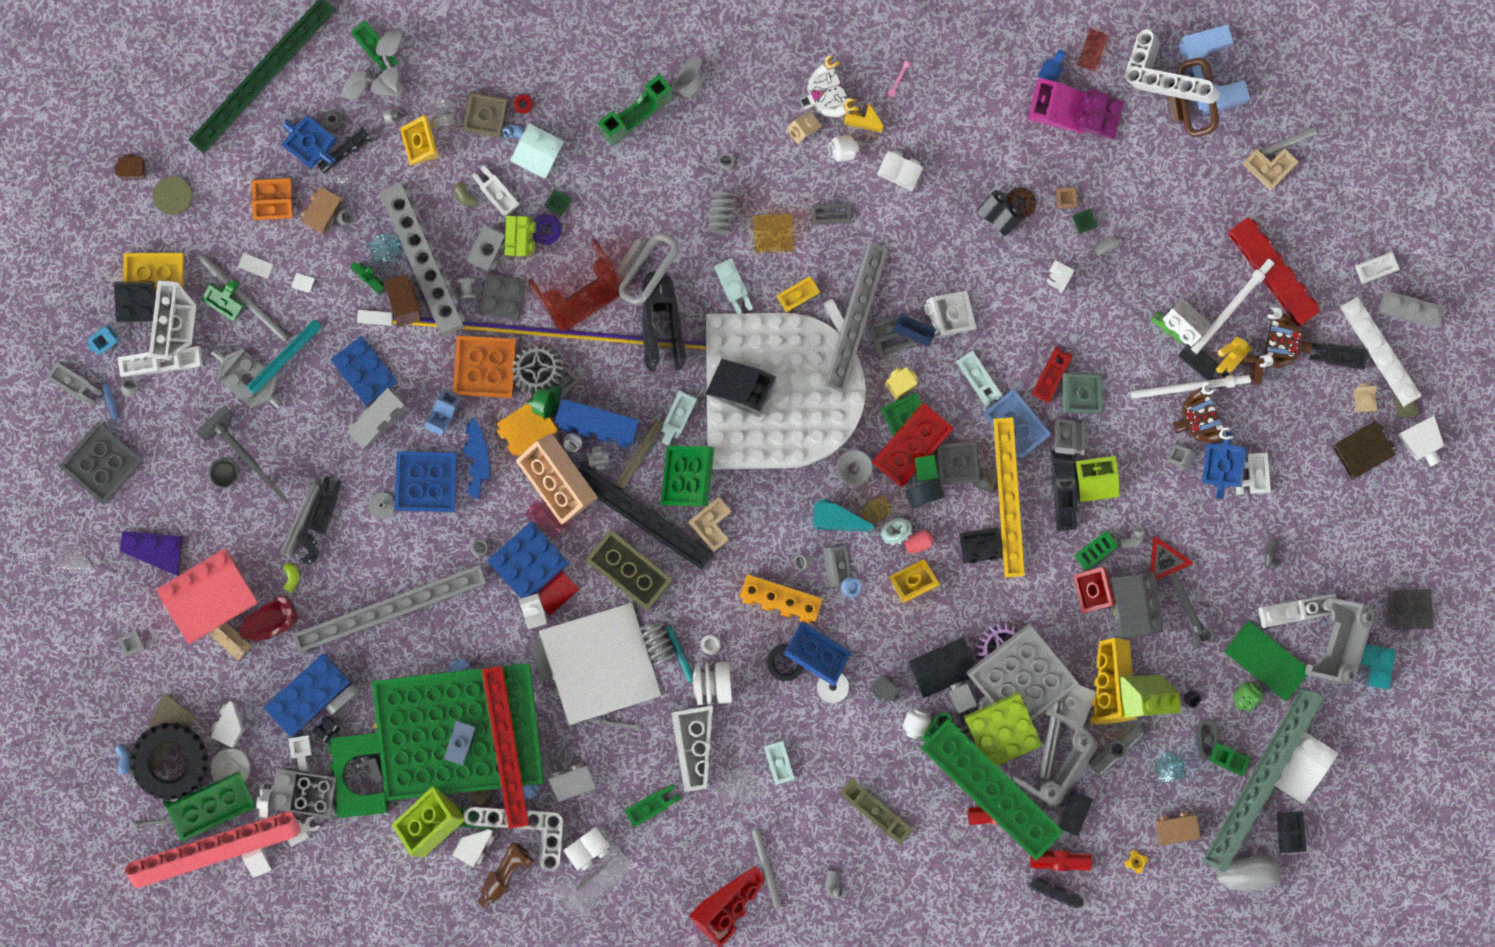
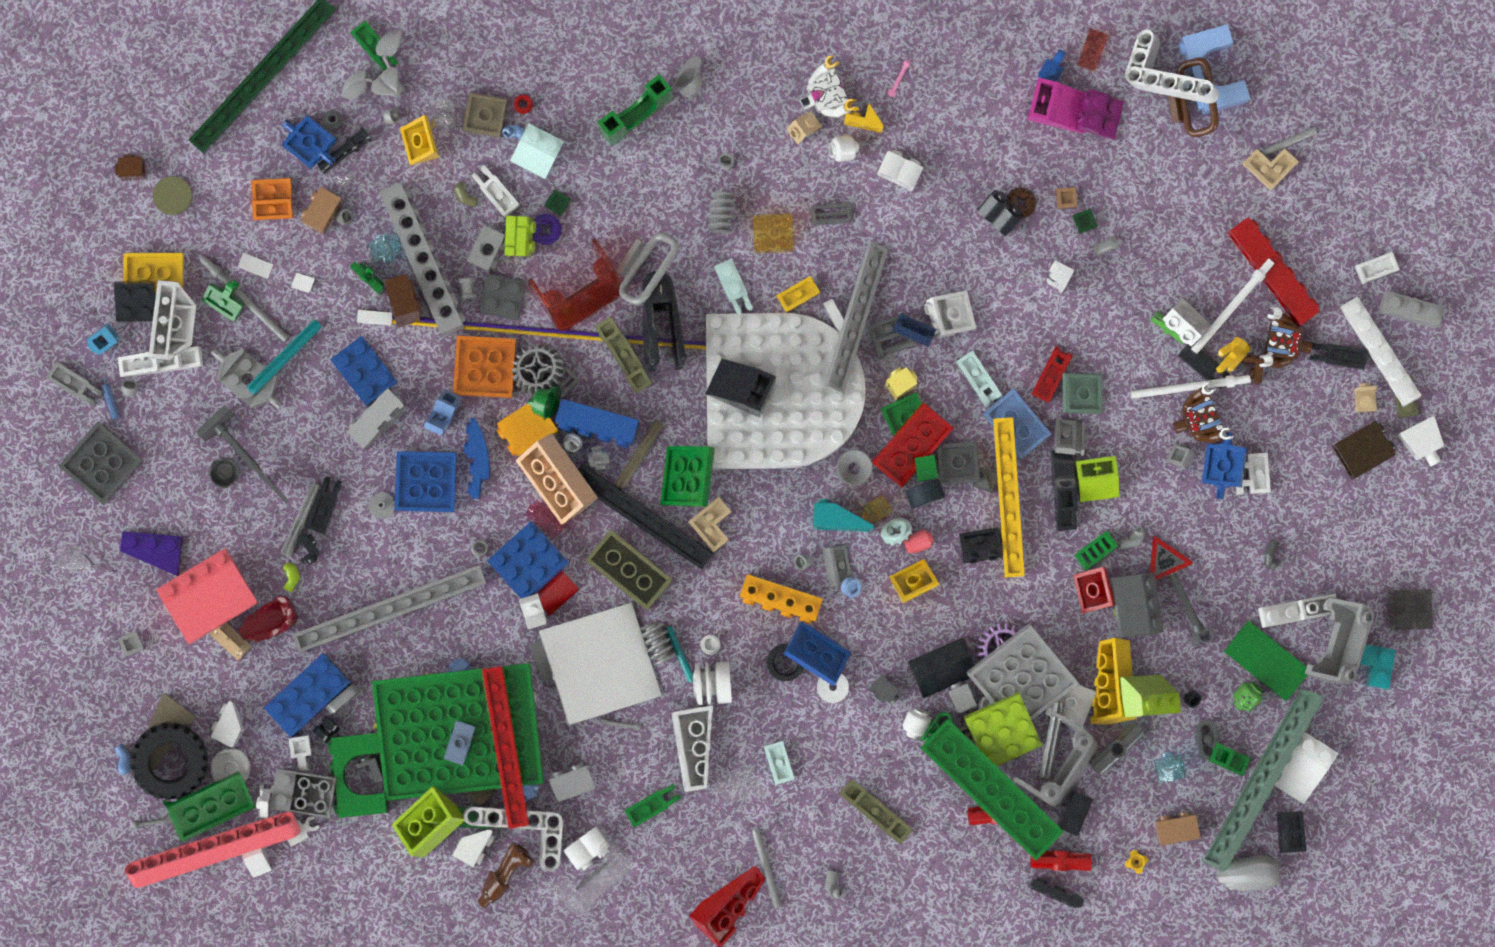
light aqua hinge [662,390,697,446] -> none
none -> olive slope [594,316,653,393]

